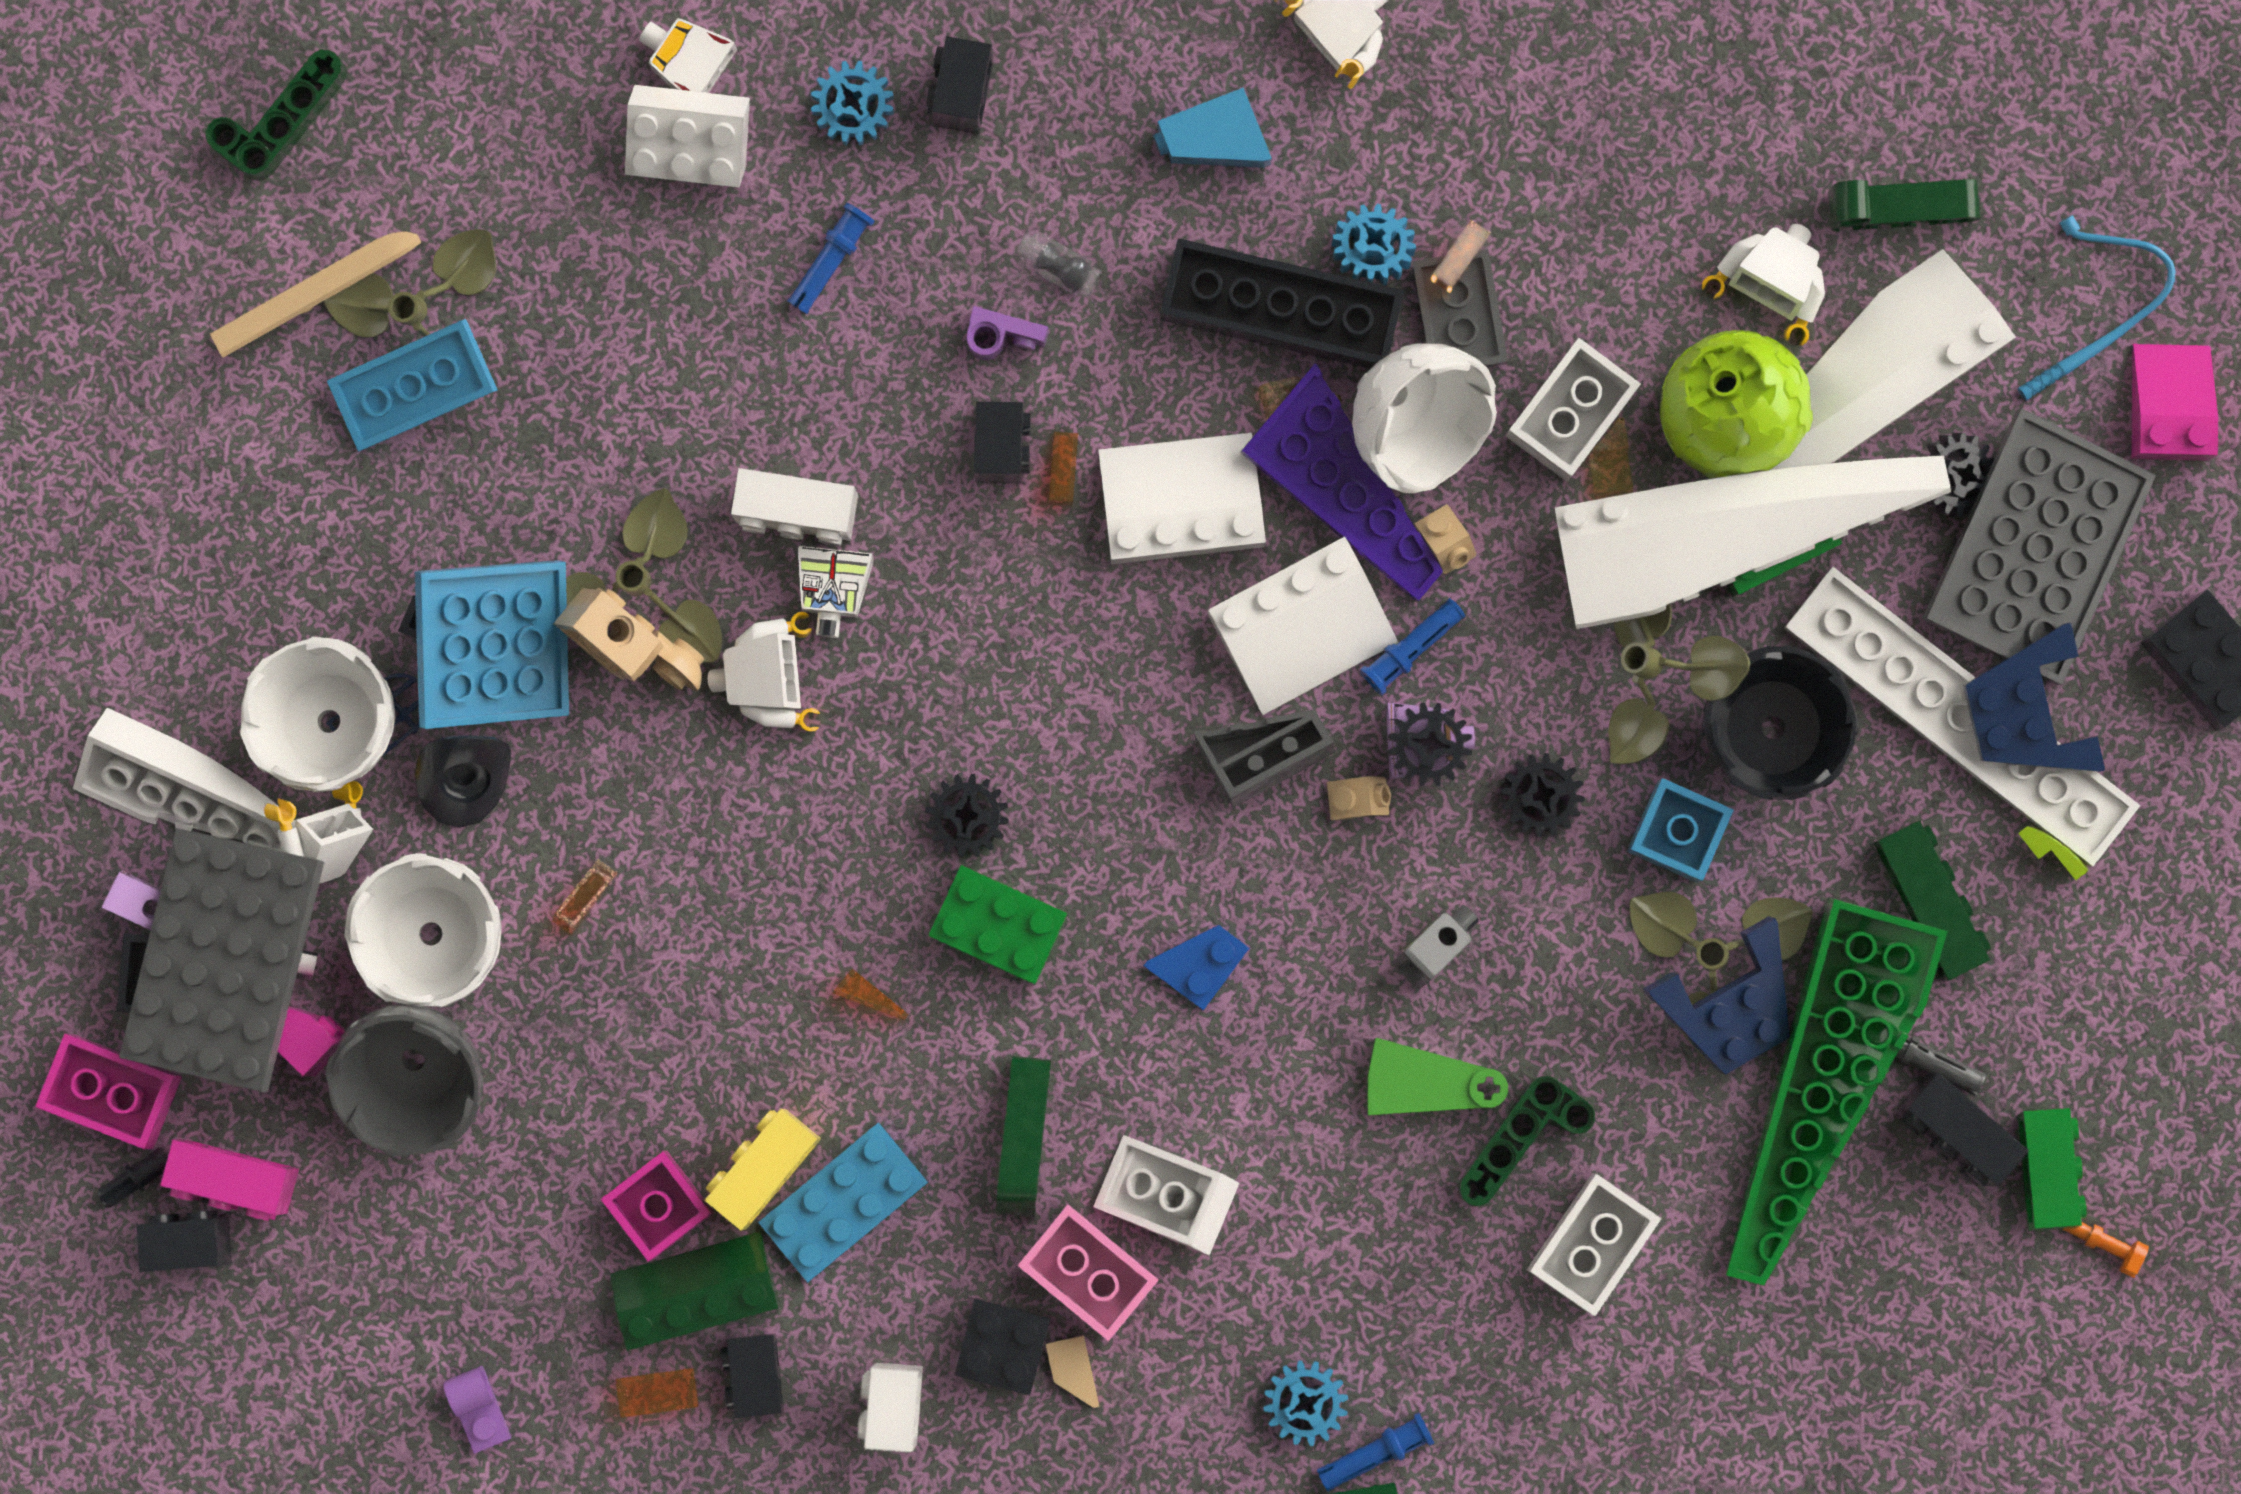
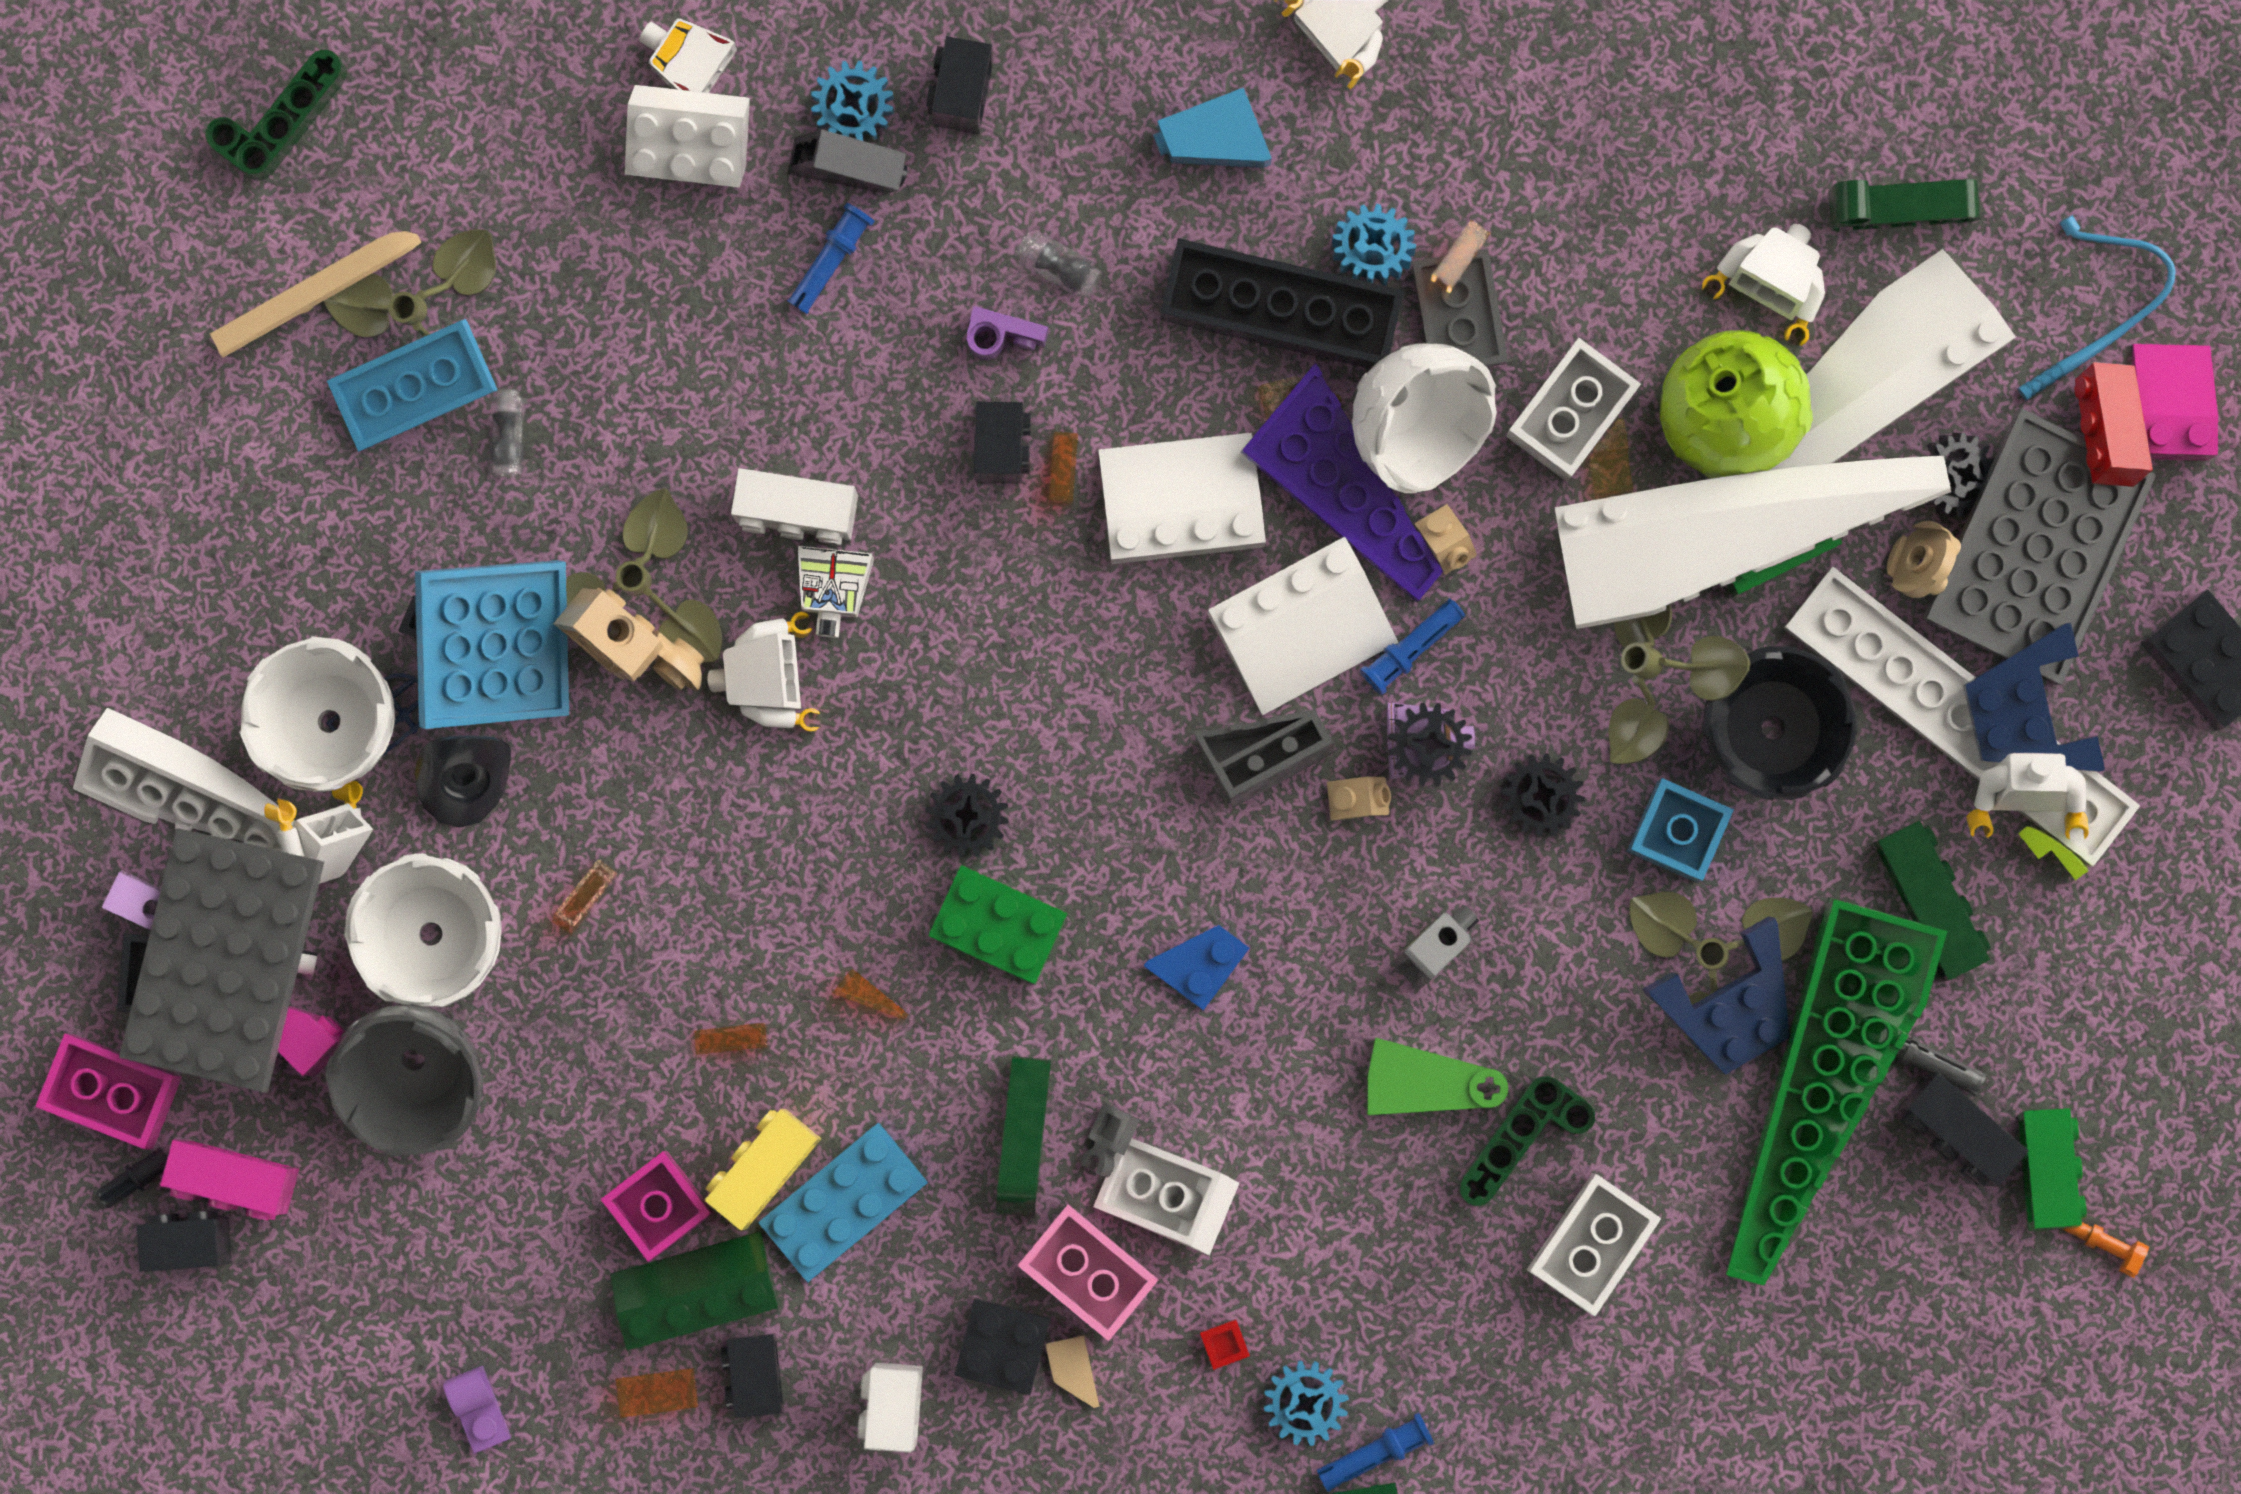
none -> clear piece [487,389,528,477]
none -> clear orange piece [694,1023,769,1055]
none -> slope [787,129,907,194]
none -> dark grey plate [1081,1103,1140,1178]
none -> red plate [1199,1319,1250,1370]
none -> tan plate [1887,521,1961,598]
none -> white torso [1966,753,2089,839]
none -> brick [2074,362,2153,487]

